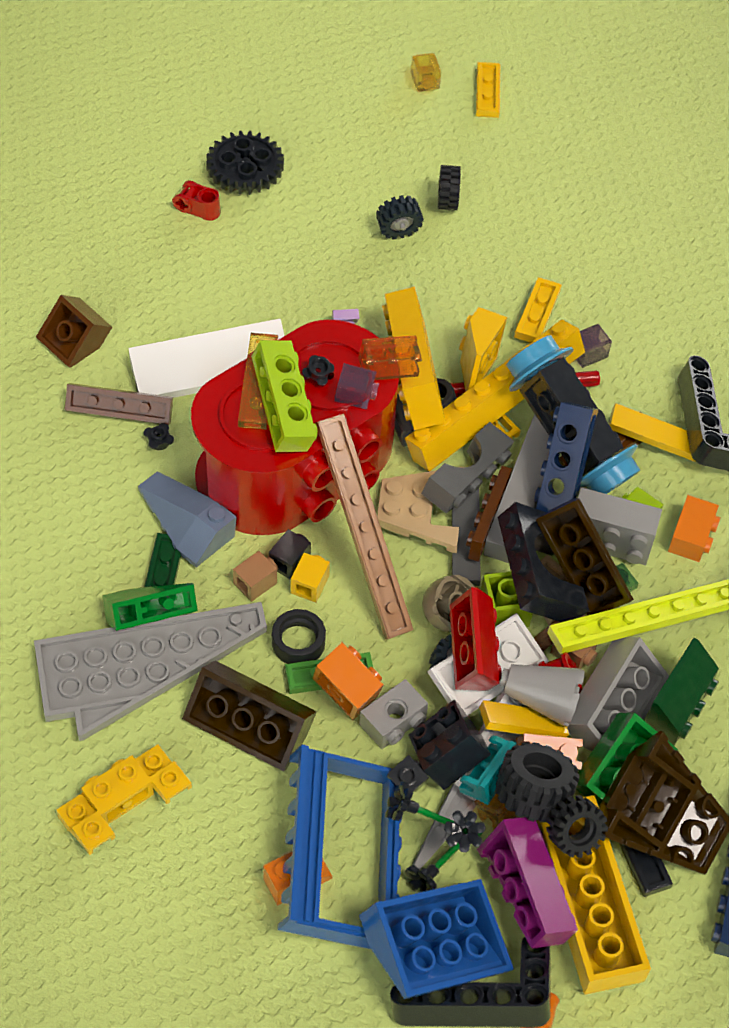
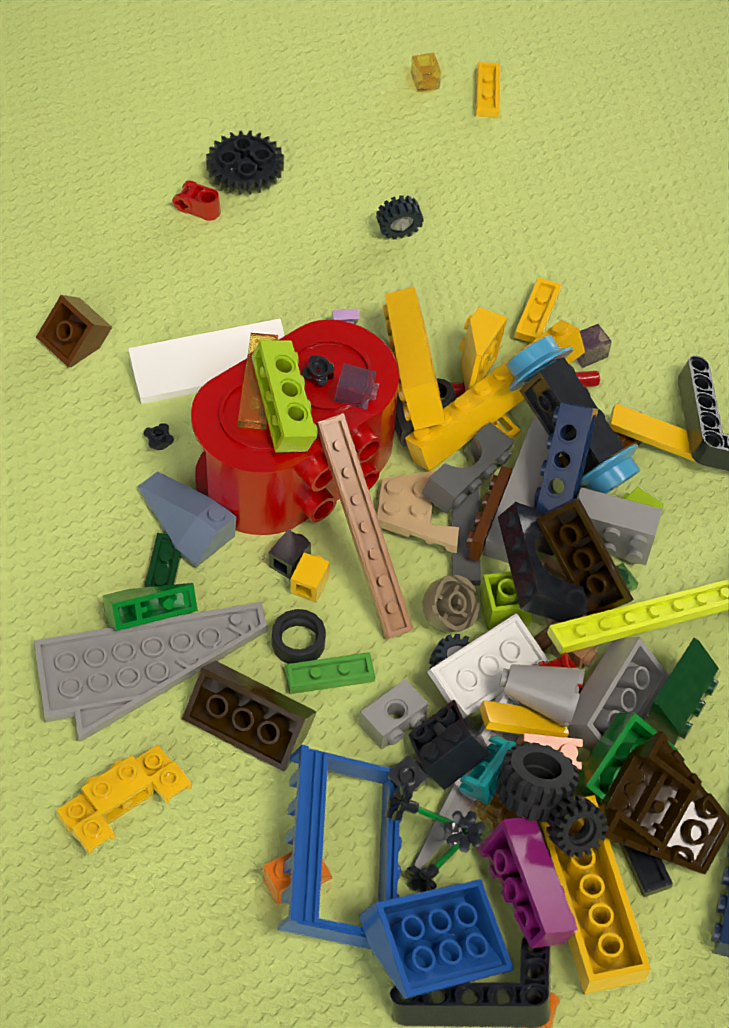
plate [65,383,173,425] -> none
medium nougat brick [233,551,278,602] -> none
orange brick [313,642,383,720] -> none
clear orange hinge [358,335,422,381] -> none
black tyre [438,165,461,210] -> none
red slope [449,587,502,691] -> none
orange brick [668,495,721,562] -> none

